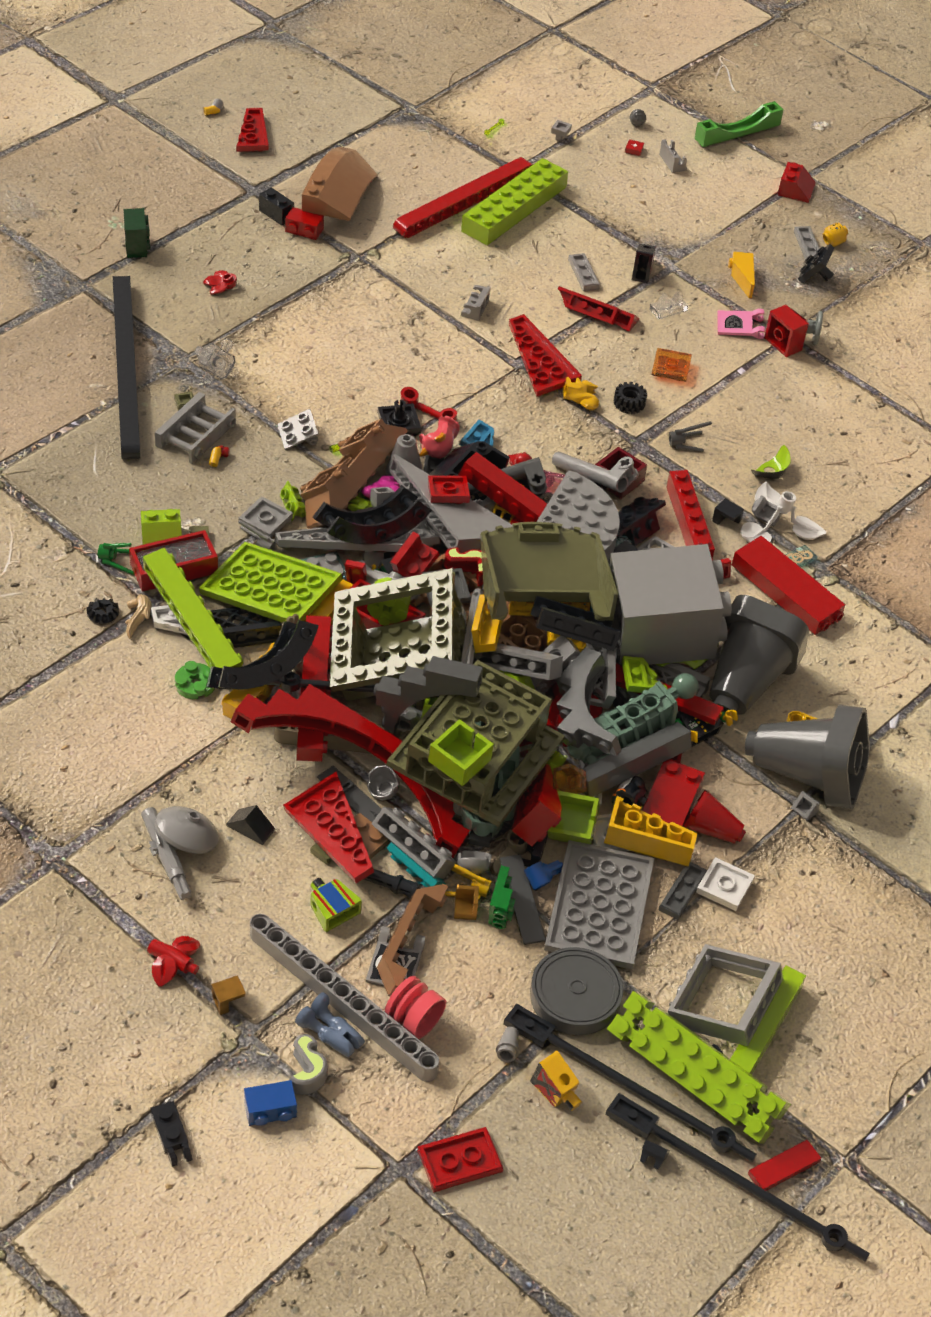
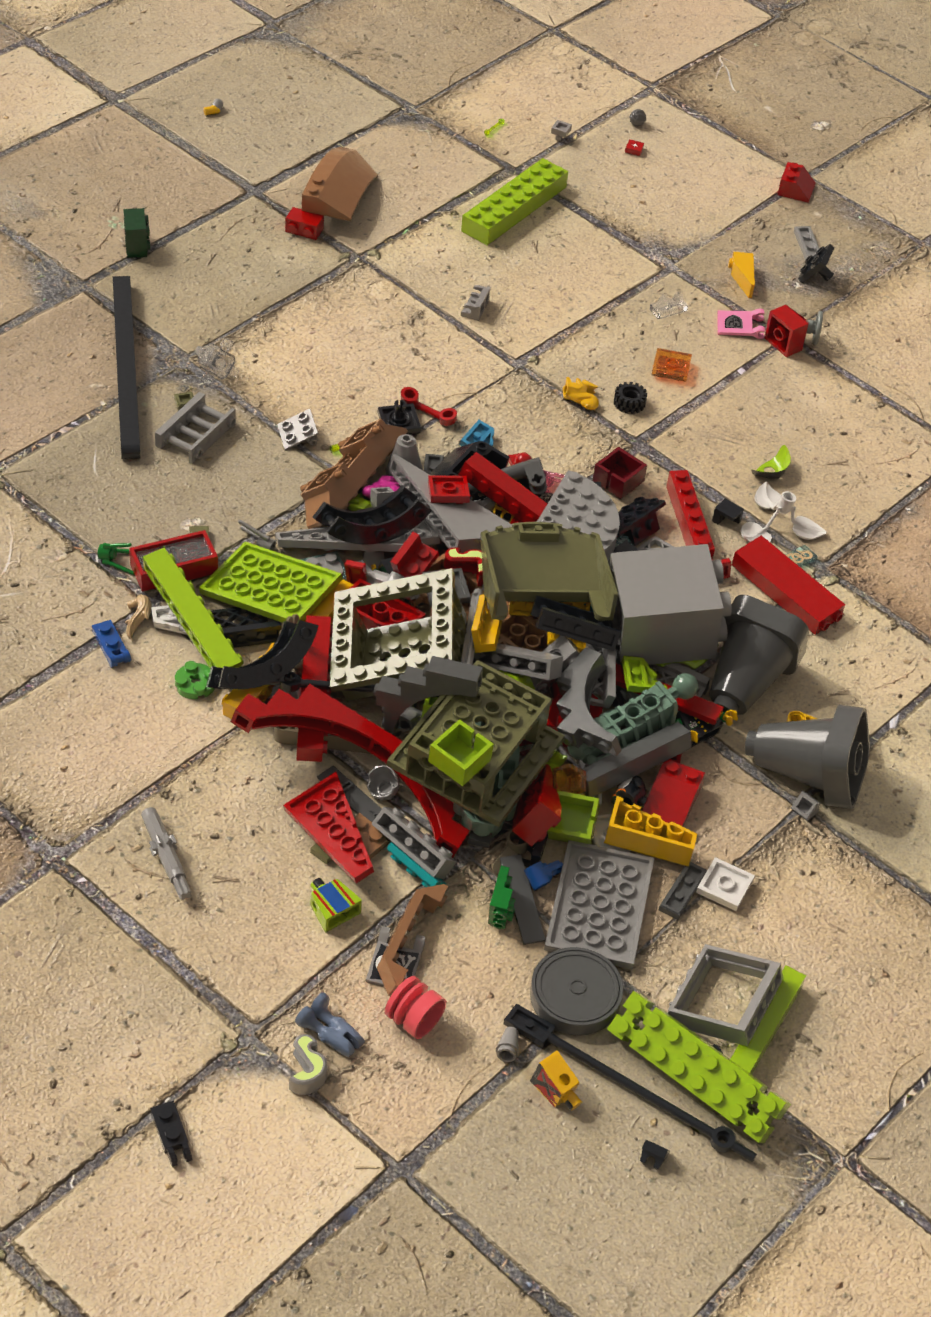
black gear [87,597,119,624] -> none
lime slope [141,509,182,545] -> none
red plant [147,936,200,987] -> none
light grey dish [155,806,219,854] -> none
red plate [203,270,237,295] -> none
yellow arm [209,445,230,467] -> none
pearl gold panel [211,975,246,1015] -> none
black slope [226,805,275,845] -> none
red wing [236,108,269,152] -> none
light grey plate [239,497,293,538] -> none
blue brick [244,1080,297,1126] -> none
light grey beam [250,913,439,1082] -> none
black brick [259,187,294,225] -> none
lime hinge [280,481,306,521] -> none
black pin [364,869,421,897] -> none
lime brick [367,577,411,626] -> none
red beam [393,157,533,238] -> none
red tile [417,1127,503,1192] -> none
coral hair [419,416,460,458] -> none
yellow plant [445,864,492,900] -> none
pearl gold panel [454,885,479,920] -> none
light grey hair [457,850,492,875] -> none
red wing [509,314,582,397] -> none
light grey axle [552,451,639,493] -> none
red wedge [558,286,640,332] -> none
light grey tile [568,253,600,291] -> none
black bar [605,1093,870,1262] -> none
black torso [632,244,656,283] -> none
light grey hinge [659,139,687,173] -> none
dark grey plant [669,421,712,452] -> none
red cone [684,790,746,843] -> none
bright green arch [695,101,784,147] -> none
red tile [748,1139,821,1191] -> none
light grey bracket [752,495,782,527] -> none
yellow head [822,223,848,247] -> none
none -> blue plate [92,620,131,667]

